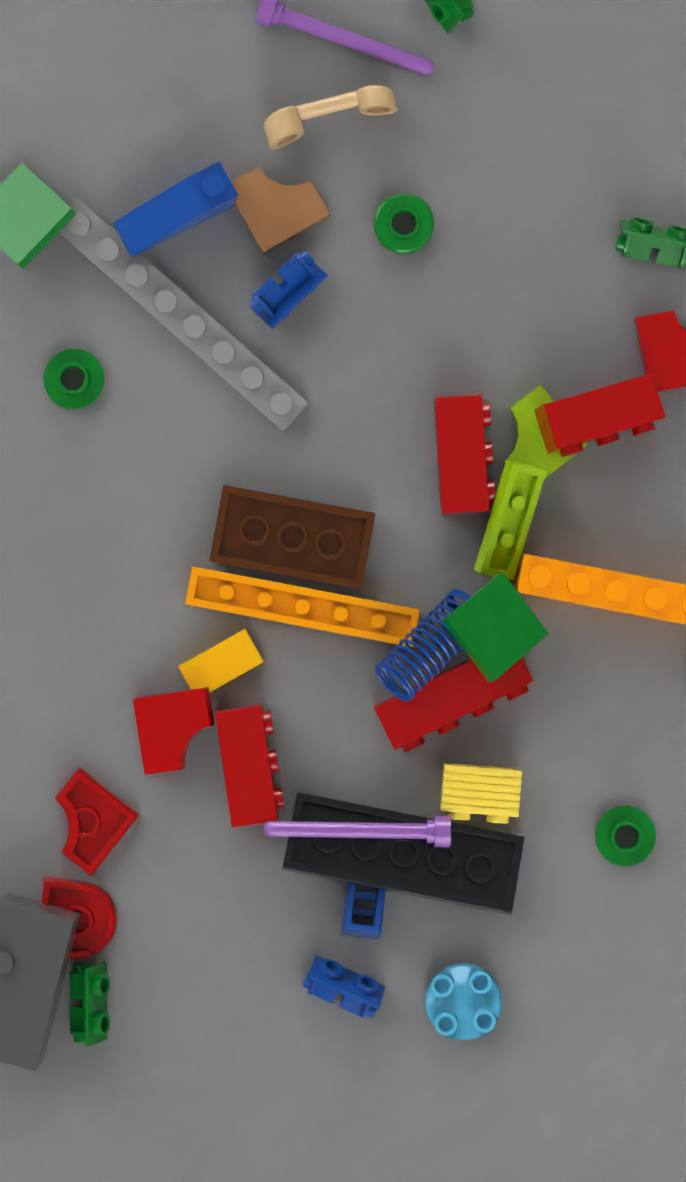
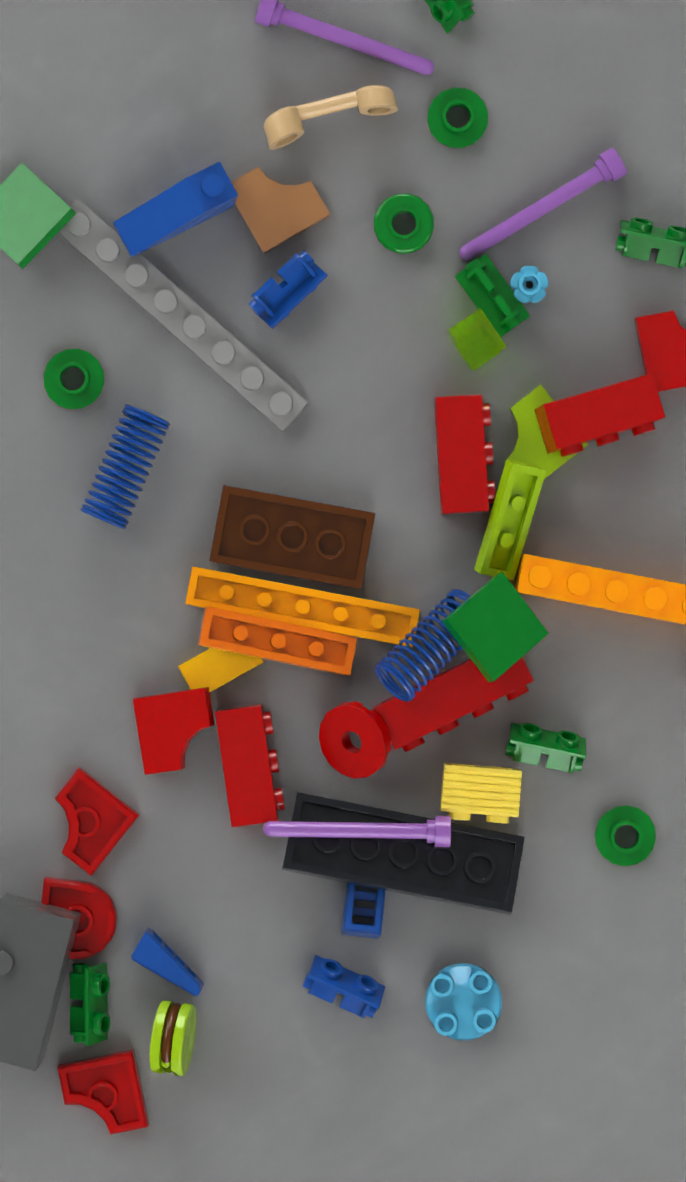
none -> red tile [57,1049,149,1135]
none -> blue piece [81,404,170,529]
none -> blue slope [131,927,204,996]
none -> lime head [149,1000,197,1077]
none -> orange plate [197,606,357,676]
none -> red tile [319,701,392,779]
none -> green piece [427,87,488,148]
none -> clear neon green panel [447,308,506,371]
none -> green hinge [454,254,530,339]
none -> medium lavender piece [459,147,627,260]
none -> green hinge [505,723,587,773]
none -> medium azure plate [510,265,549,303]

